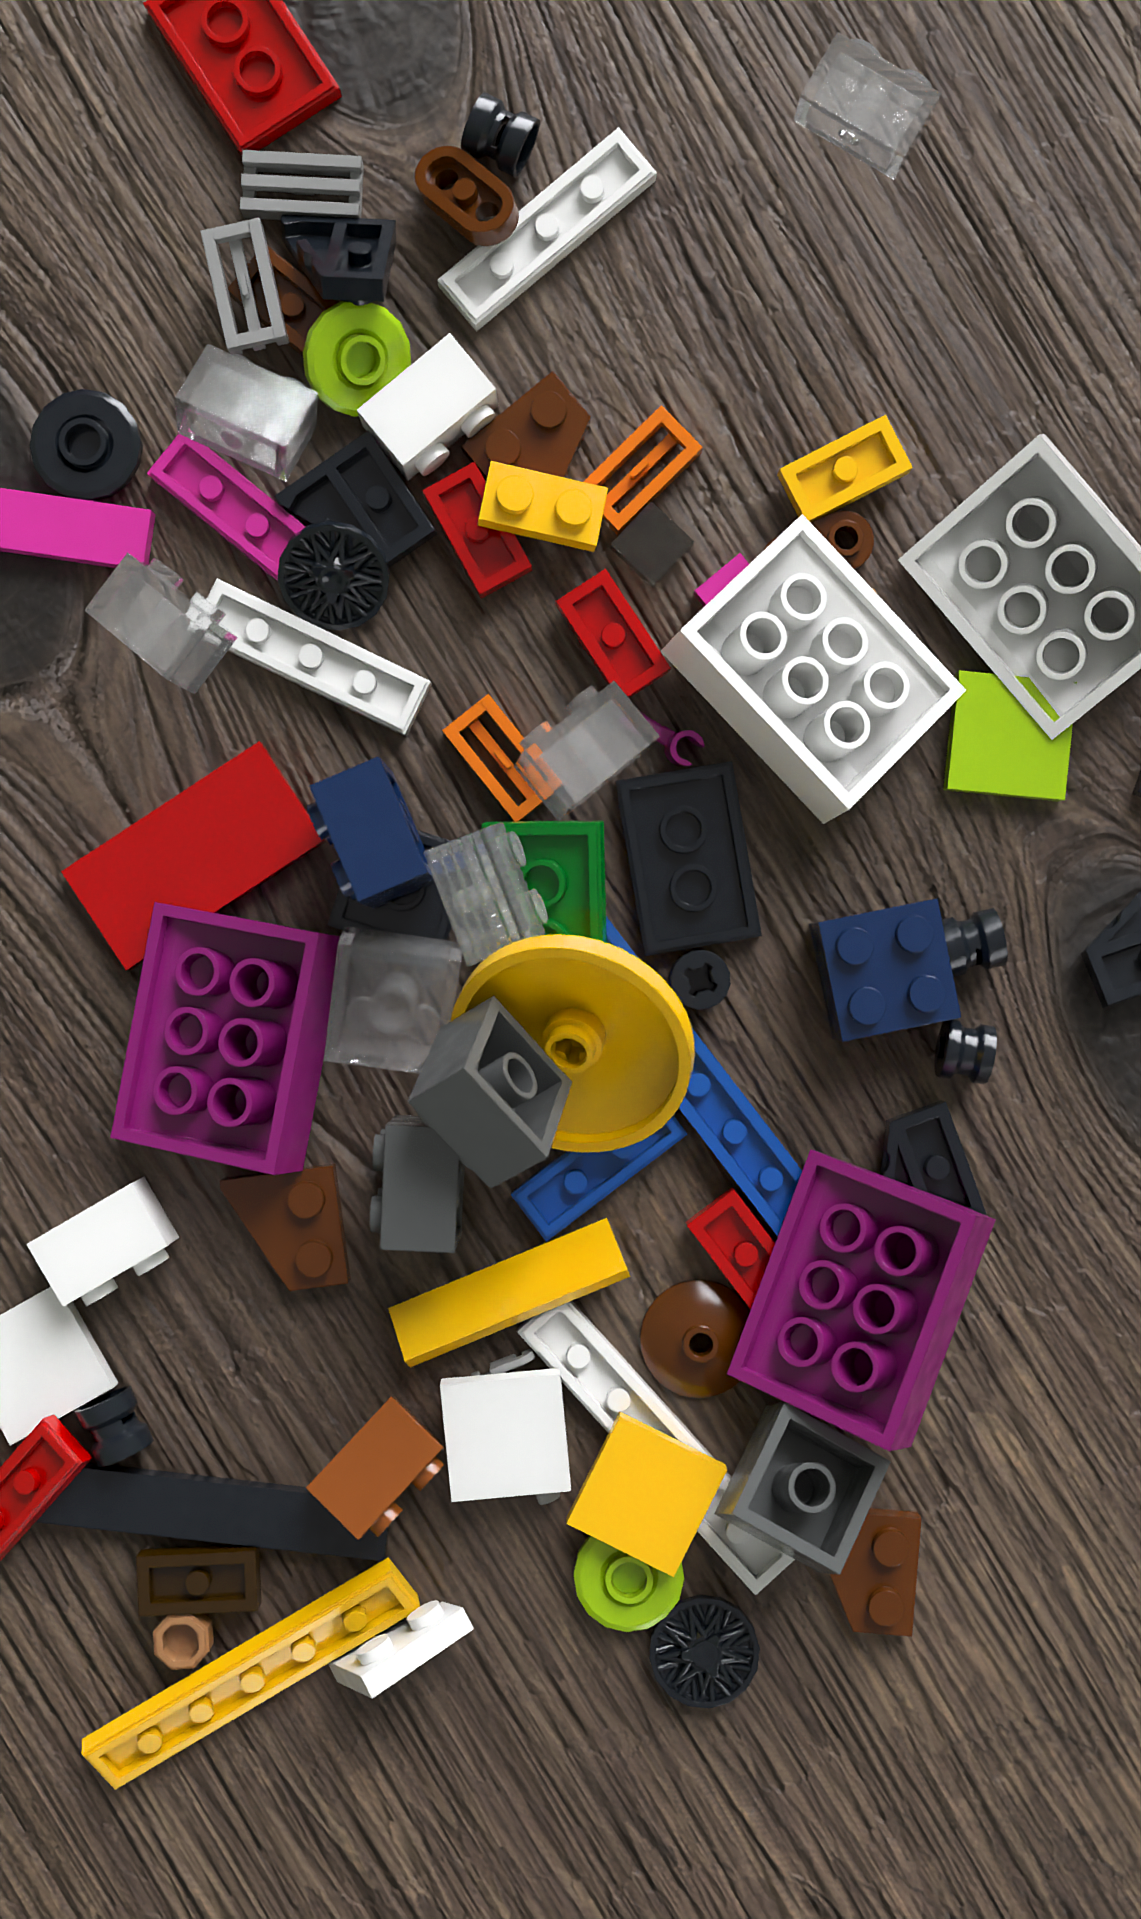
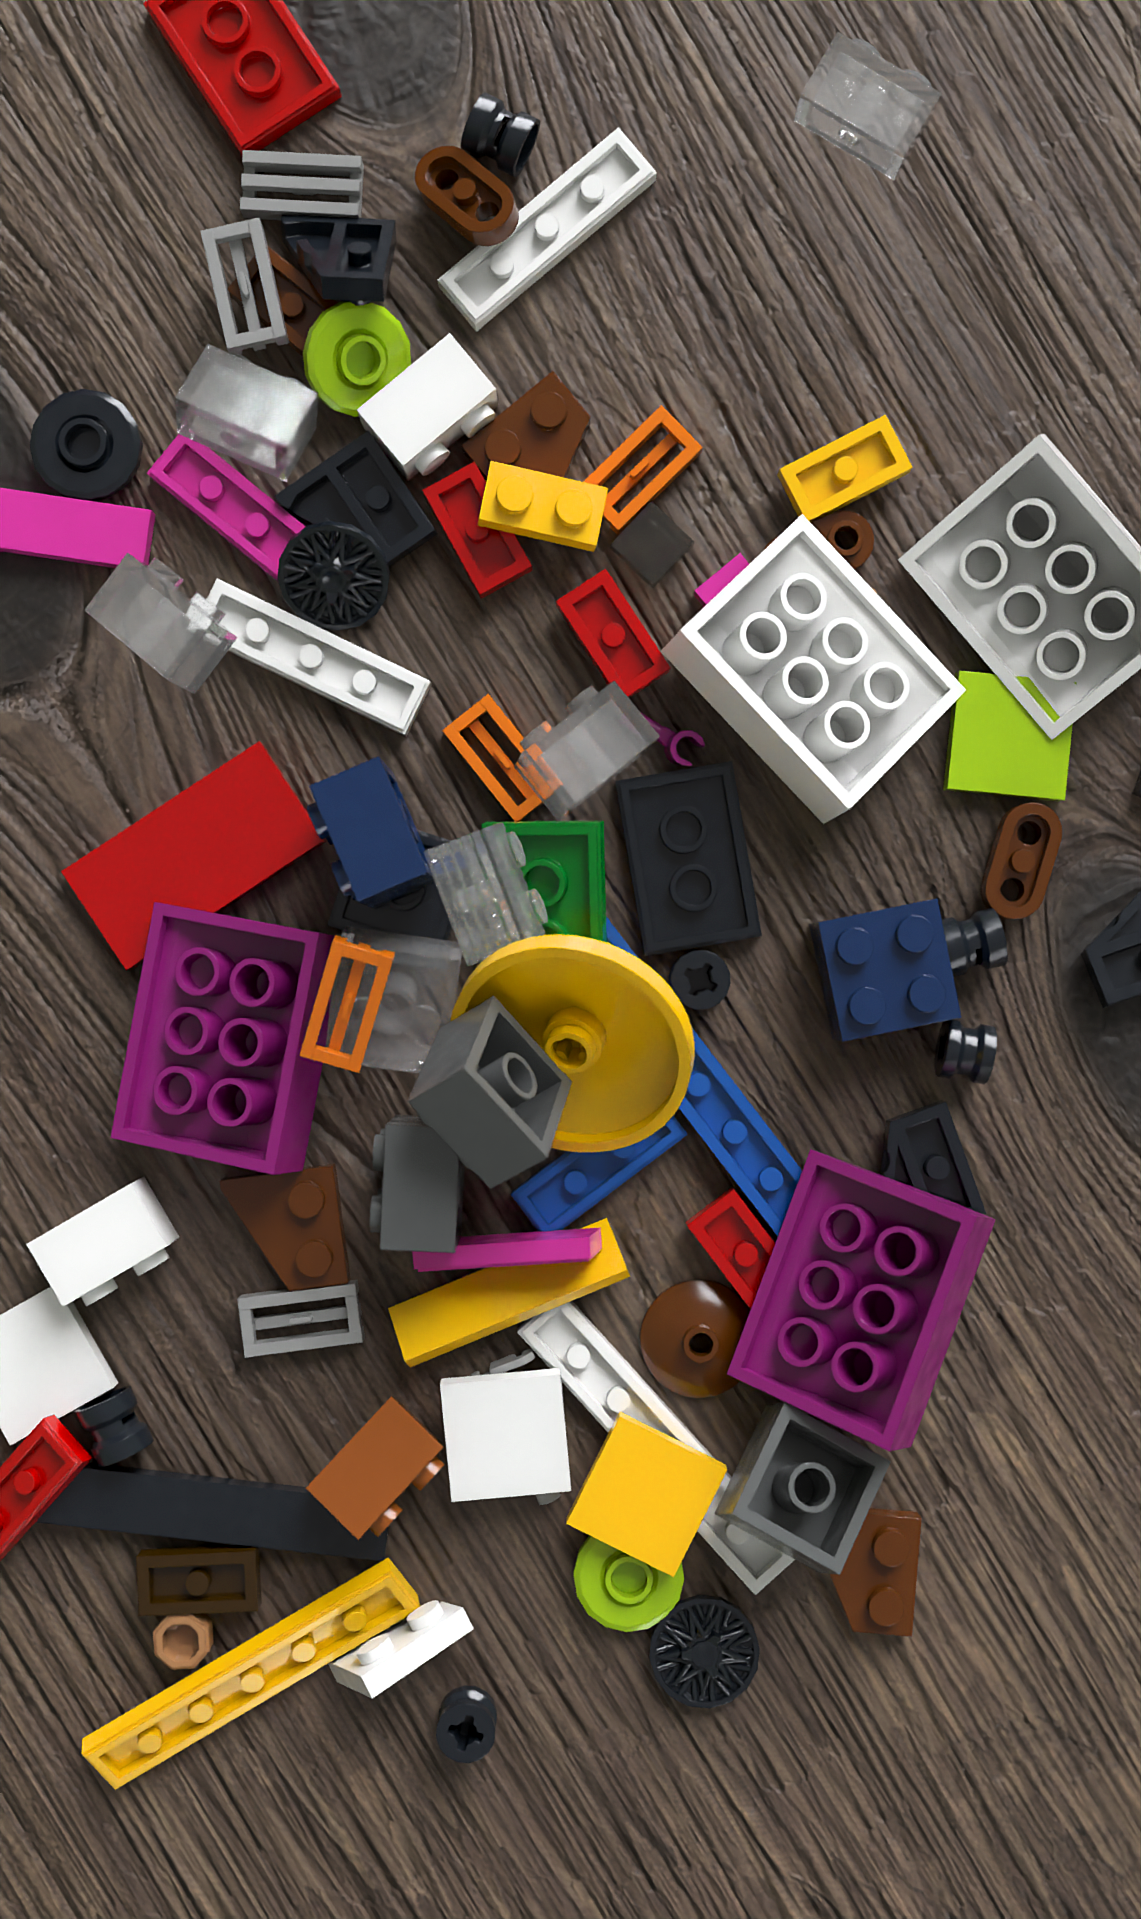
none -> light grey tile [237,1280,365,1358]
none -> orange tile [299,935,395,1073]
none -> dark pink tile [412,1227,602,1272]
none -> black wheel [436,1685,497,1763]
none -> reddish brown plate [980,802,1062,920]

